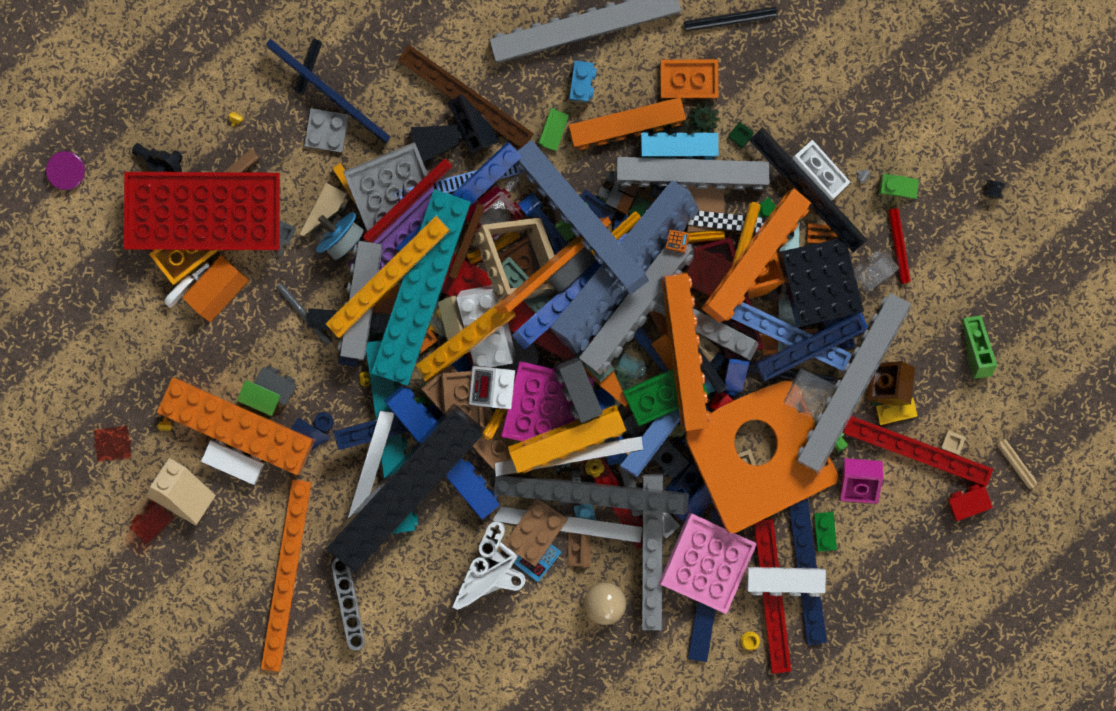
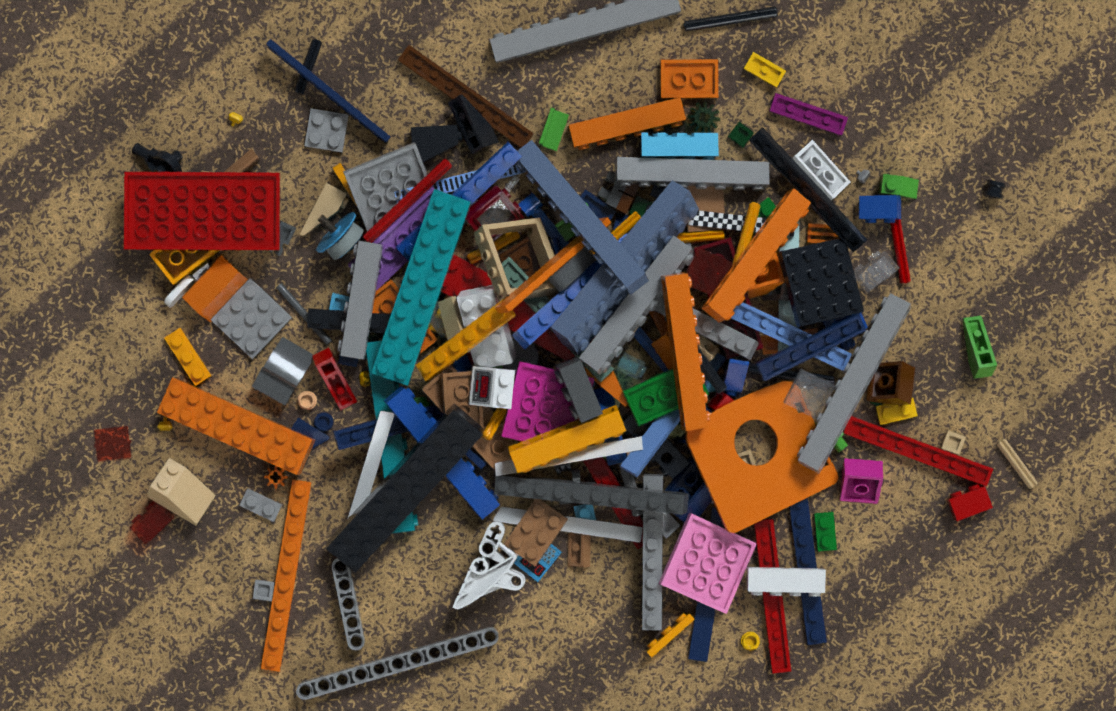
magenta tile [46,151,86,190] -> none
white brick [201,439,265,485] -> none
bright green panel [237,380,280,416] -> none
light orange plate [326,216,451,338] -> none
reddish brown tile [449,202,484,278] -> none
dark azure brick [569,61,597,103] -> none
tan piece [584,583,626,625] -> none
yellow plate [585,458,604,477] -> none
orange tile [666,230,690,253] -> none
none -> light orange plate [164,328,212,386]
none -> light grey plate [211,278,293,359]
none -> light grey plate [239,488,283,522]
none -> light grey tile [253,579,275,601]
none -> dark grey slope [263,337,314,388]
none -> orange gear [264,466,289,489]
none -> light grey beam [296,627,499,700]
none -> light nougat plate [298,391,317,410]
none -> red slope [312,347,357,411]
none -> medium azure plate [329,293,350,311]
none -> dark blue tile [465,449,486,469]
none -> light orange plate [646,612,695,658]
none -> yellow plate [744,52,786,88]
none -> magenta plate [769,93,848,136]
none -> blue brick [859,195,901,223]

